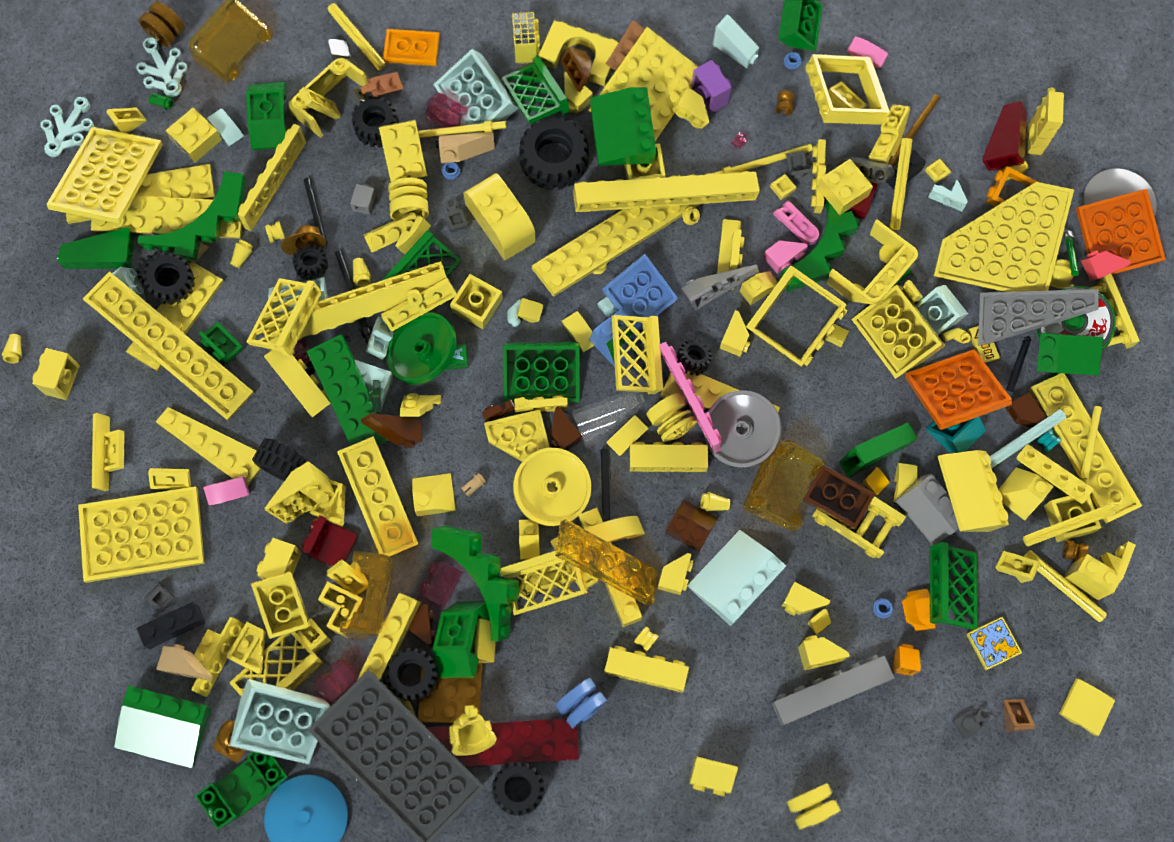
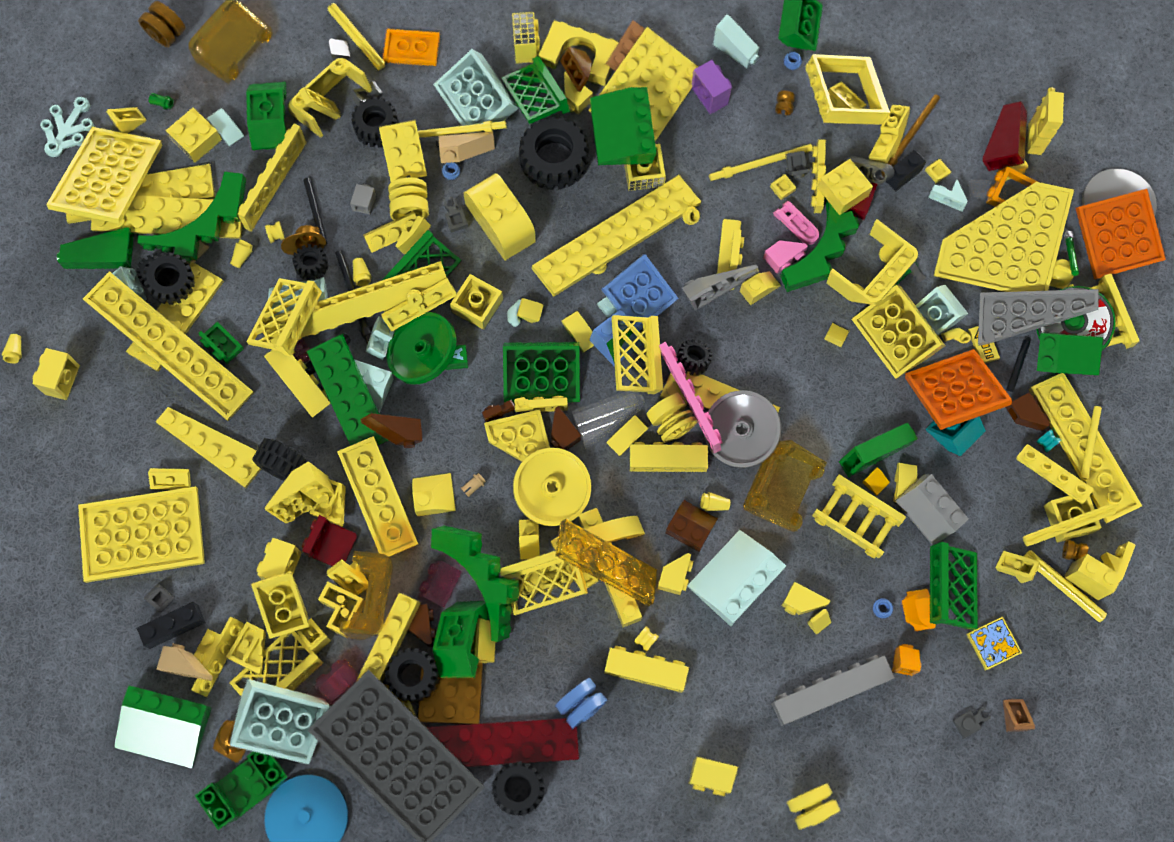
light yellow bracket [92,413,124,491] -> none
light aqua plant [136,37,188,97] -> none
bright pink slope [203,476,250,506] -> none
nougat hinge [360,72,404,97] -> none
clear green plate [369,380,381,414] -> none
light yellow wing [400,393,441,417] -> none
clear pink bracket [425,92,468,128] -> none
light yellow helmet [449,705,497,756] -> none
light yellow brick [573,171,759,212] -> none
black bar [600,449,610,522] -> none
light yellow slope [672,87,709,129] -> none
light yellow slope [720,310,750,357] -> none
clear pink plate [731,132,747,149] -> none
light yellow window [746,265,847,367] -> none
light yellow slope [798,635,850,670] -> none
reddish brown brick [802,465,875,530] -> none
bright pink slope [847,36,888,69] -> none
light yellow axle [890,138,912,230] -> none
light yellow slope [902,280,923,305] -> none
light yellow slope [937,450,1009,532] -> none
light aqua axle [990,410,1066,468] -> none
light yellow slope [998,467,1053,521] -> none
light yellow slope [1059,679,1115,736] -> none
coral slope [1081,250,1131,281] -> none

